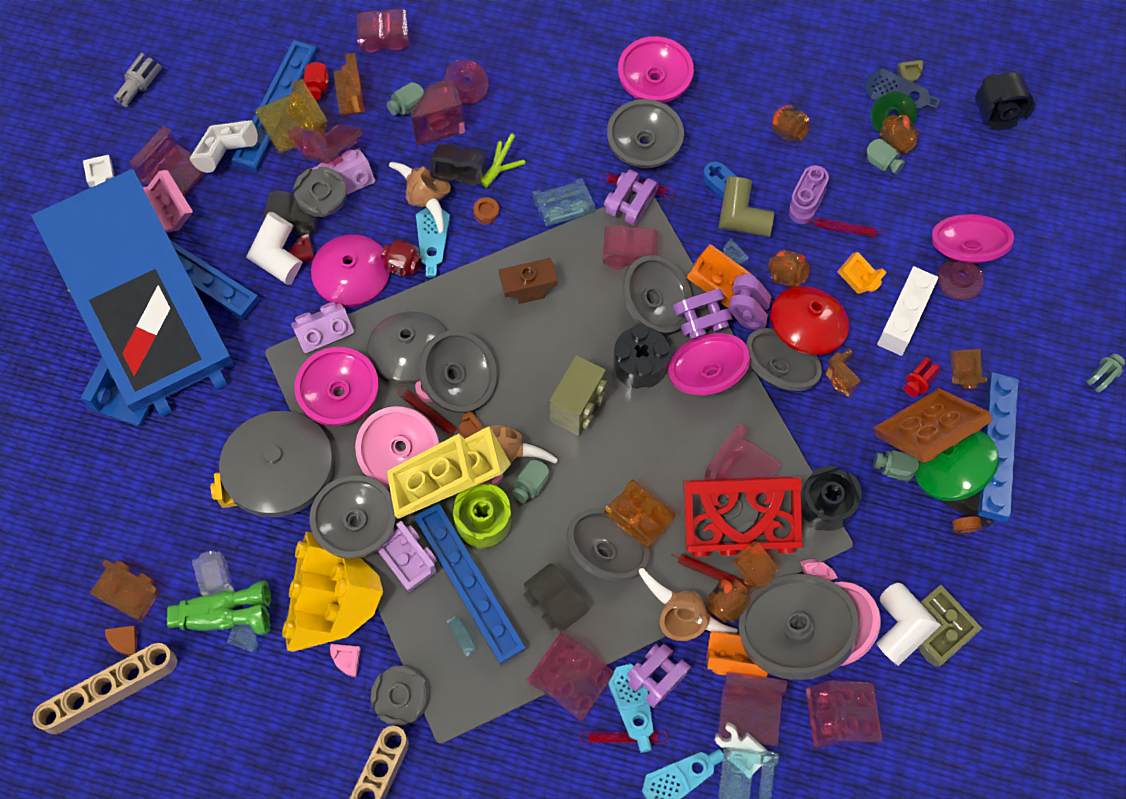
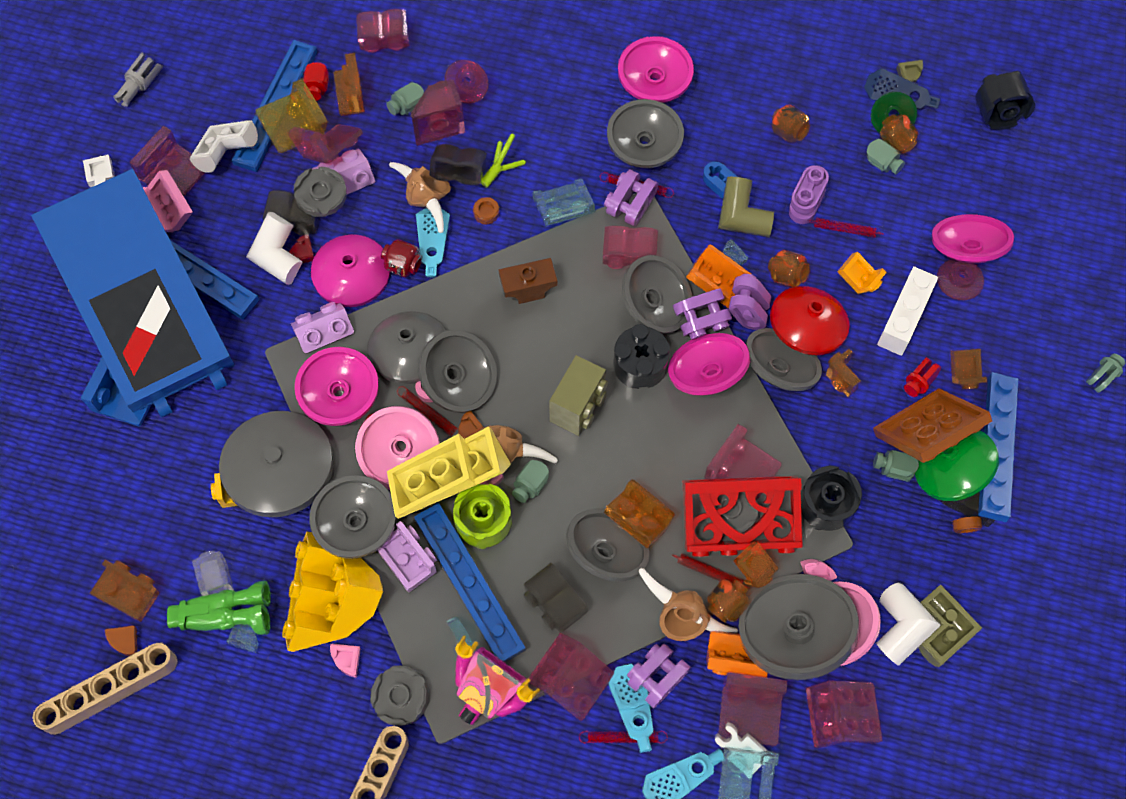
none -> torso [455,635,540,725]

